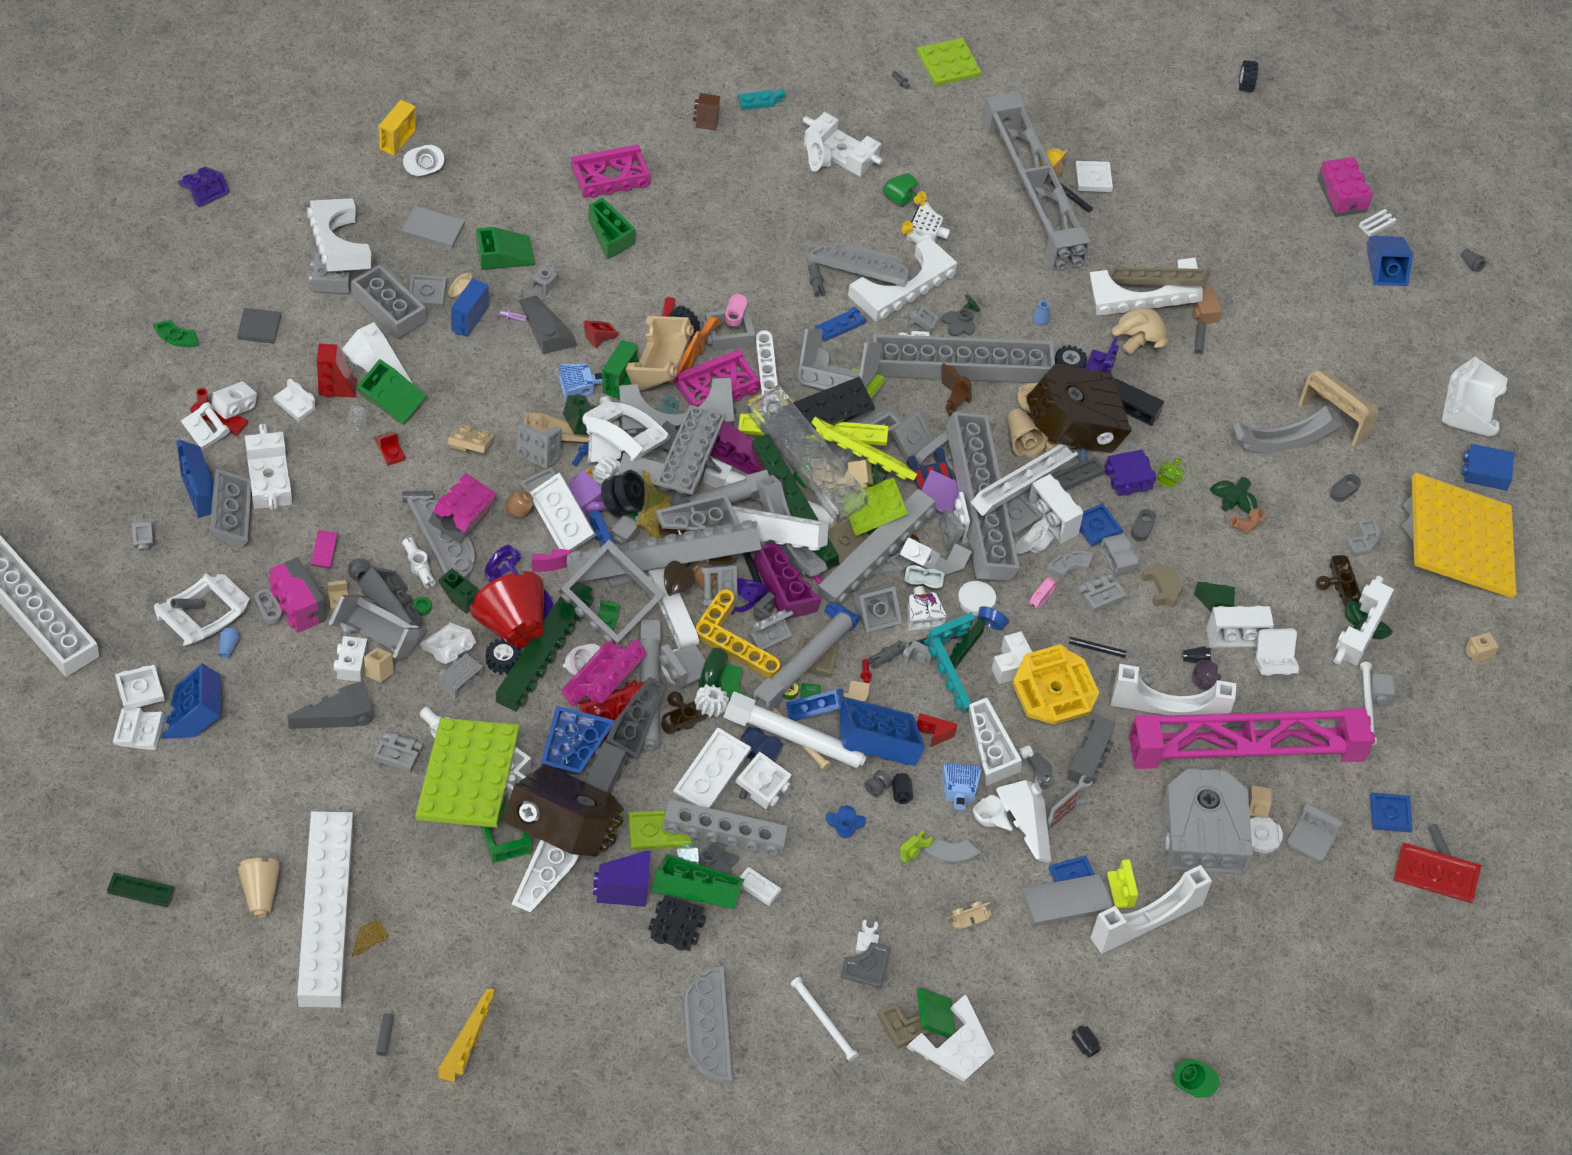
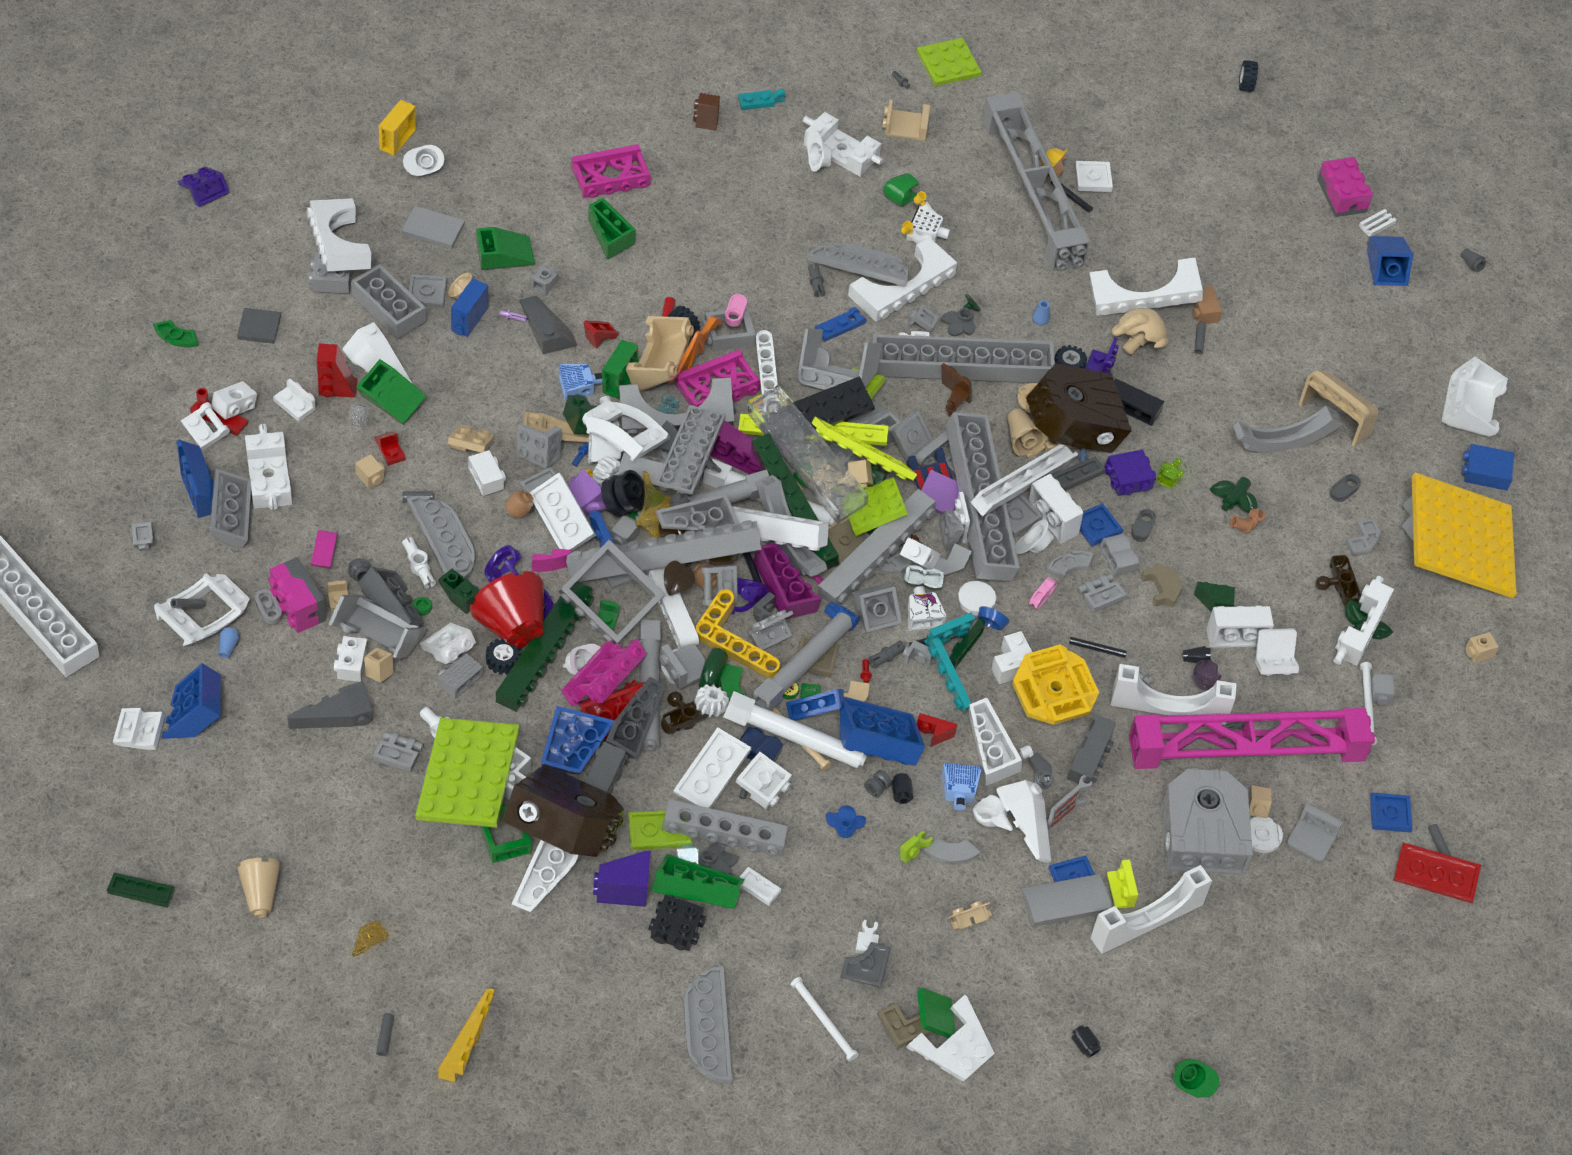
white plate [115,665,165,710] -> none
white brick [297,811,353,1007] -> none
dark pink piece [428,473,497,543] -> none
dark tan tile [1110,267,1211,286] -> none
none -> tan brick [355,454,385,488]
none -> white brick [468,450,506,496]
none -> tan panel [882,99,930,141]

